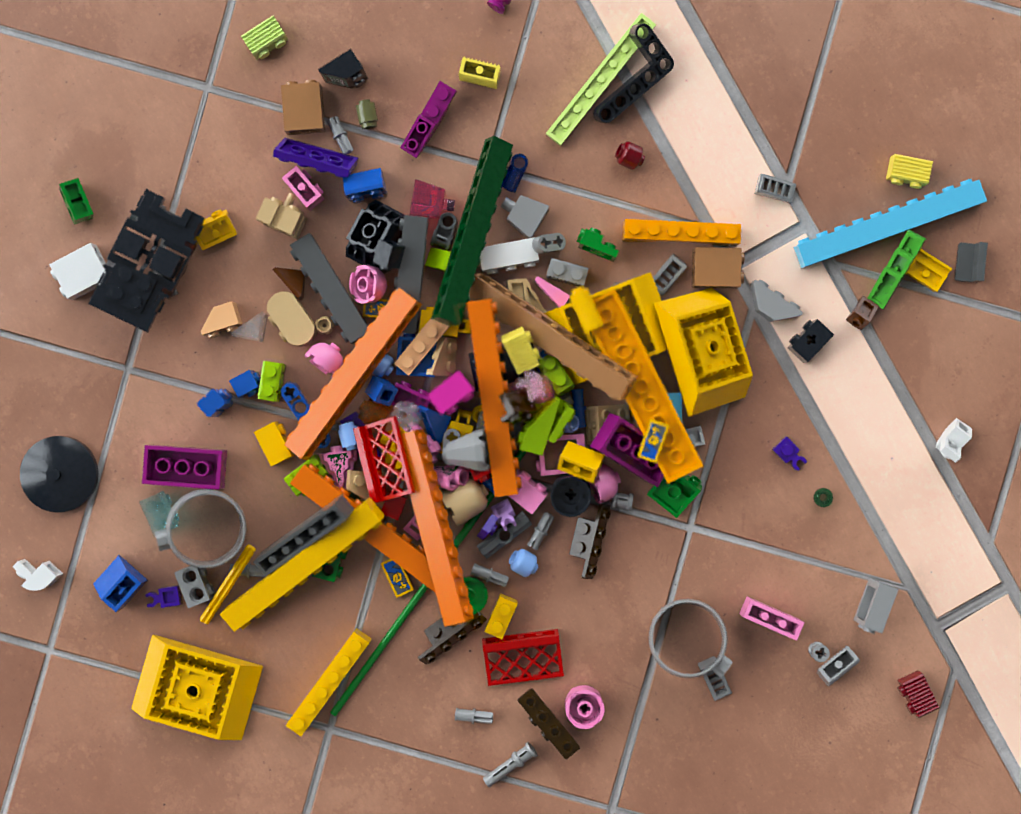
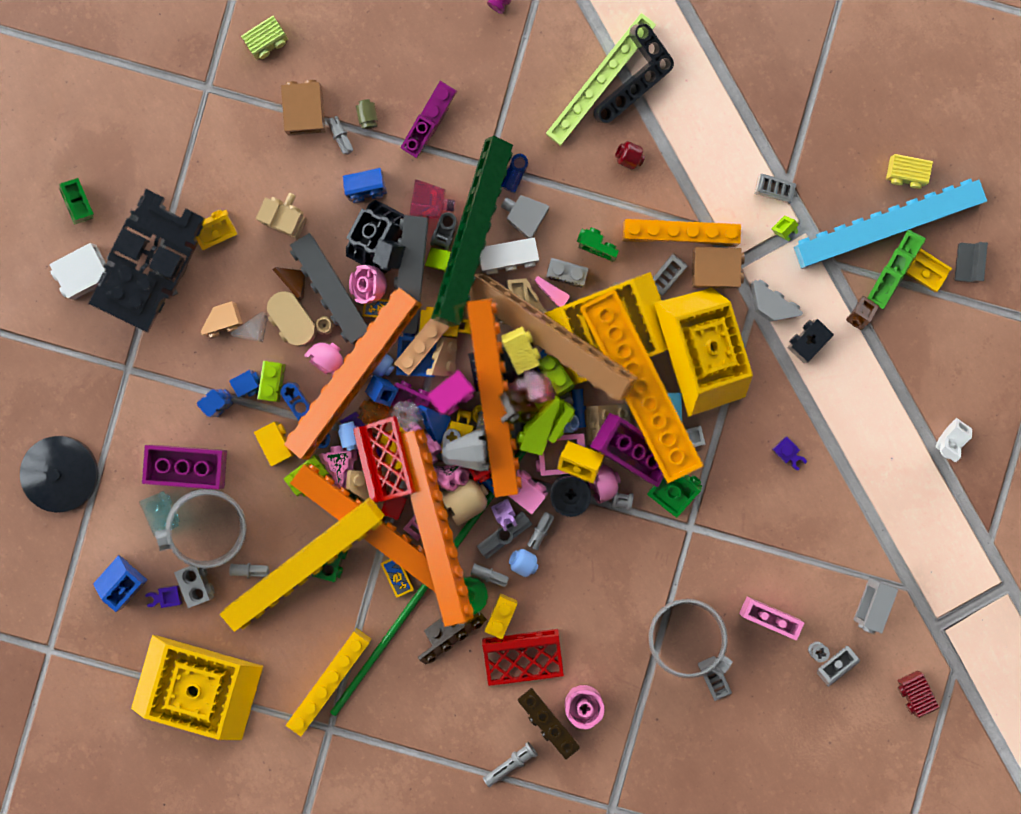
white brick [13,559,63,591] -> none
yellow axle [200,544,256,624] -> none
dark grey brick [253,494,354,576] -> none
dark purple plate [273,138,358,178] -> none
bright pink brick [282,165,324,211] -> none
black slope [318,49,368,88] -> none
light grey axle [455,708,494,724] -> none
light yellow brick [459,57,500,89] -> none
dark purple plate [477,514,498,540] -> none
light grey beam [532,233,566,254] -> none
yellow brick [569,286,604,333] -> none
dark brown bracket [569,503,611,579] -> none
tile [637,419,669,463] -> none
clear green plate [813,488,833,507] -> none
none -> lime tile [771,215,799,241]

